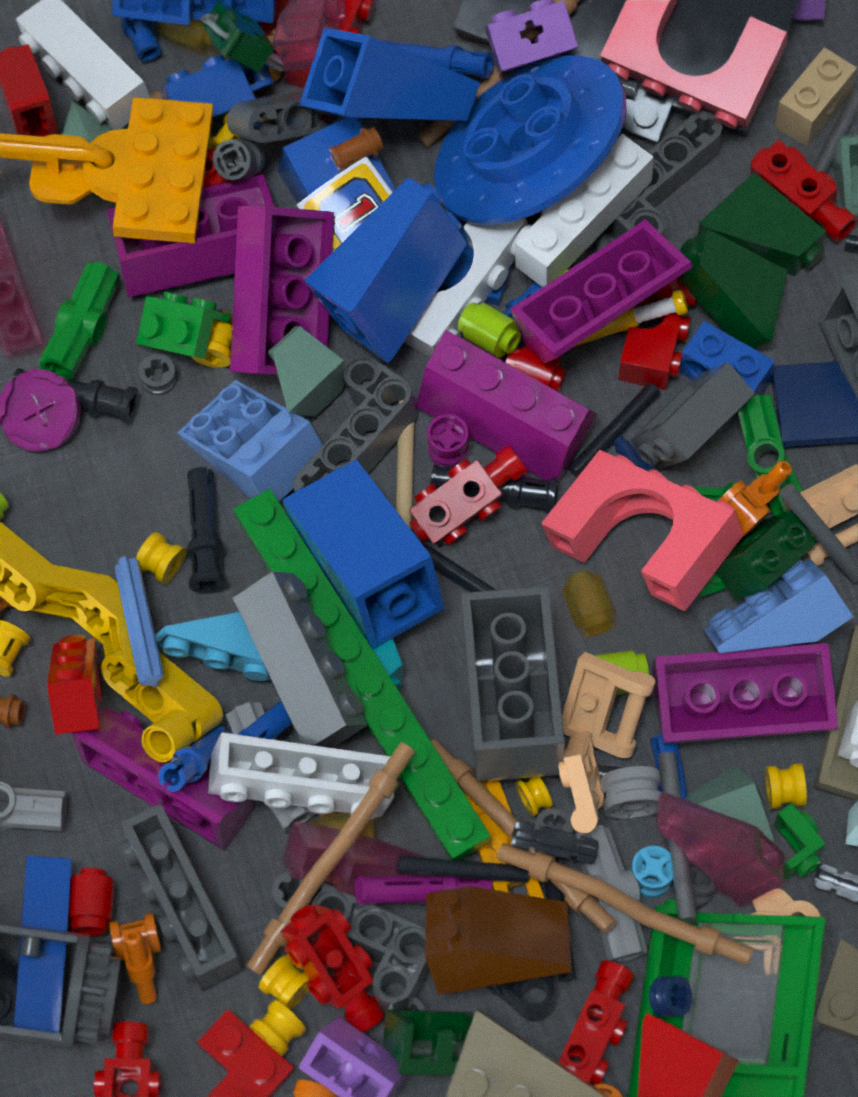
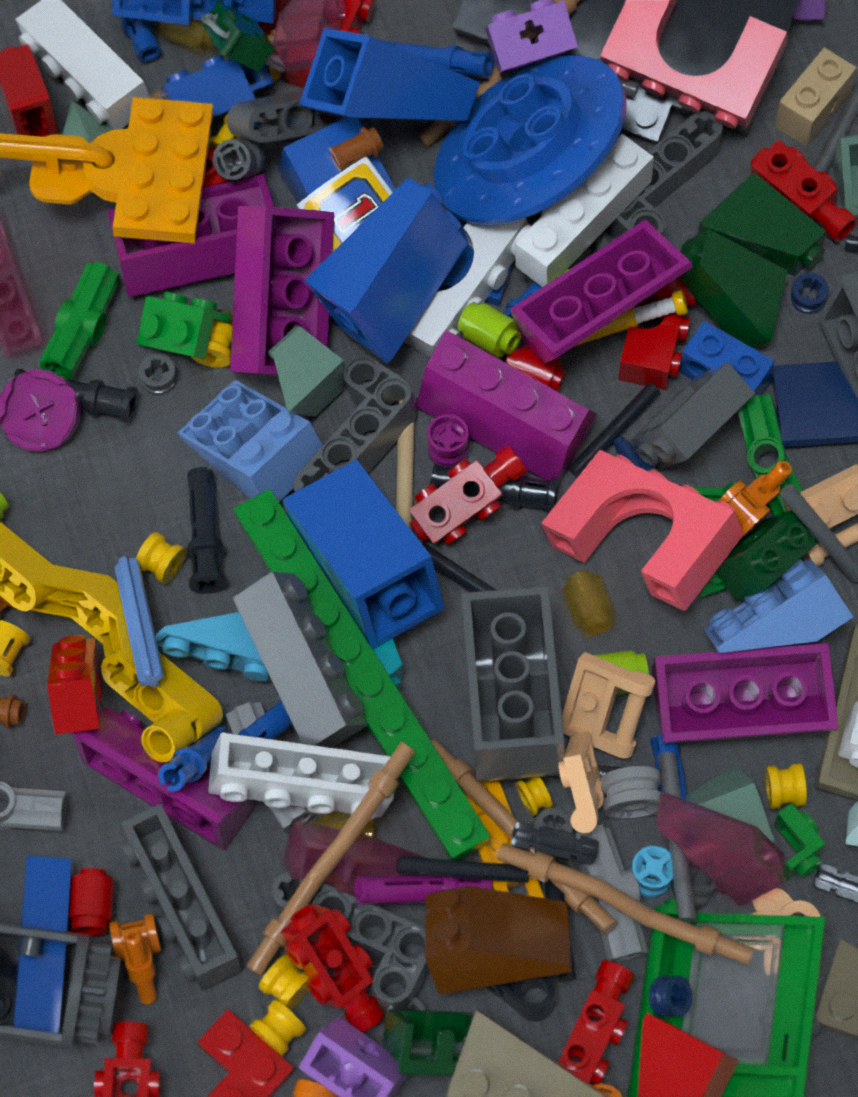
none -> dark blue bush [790,272,829,314]

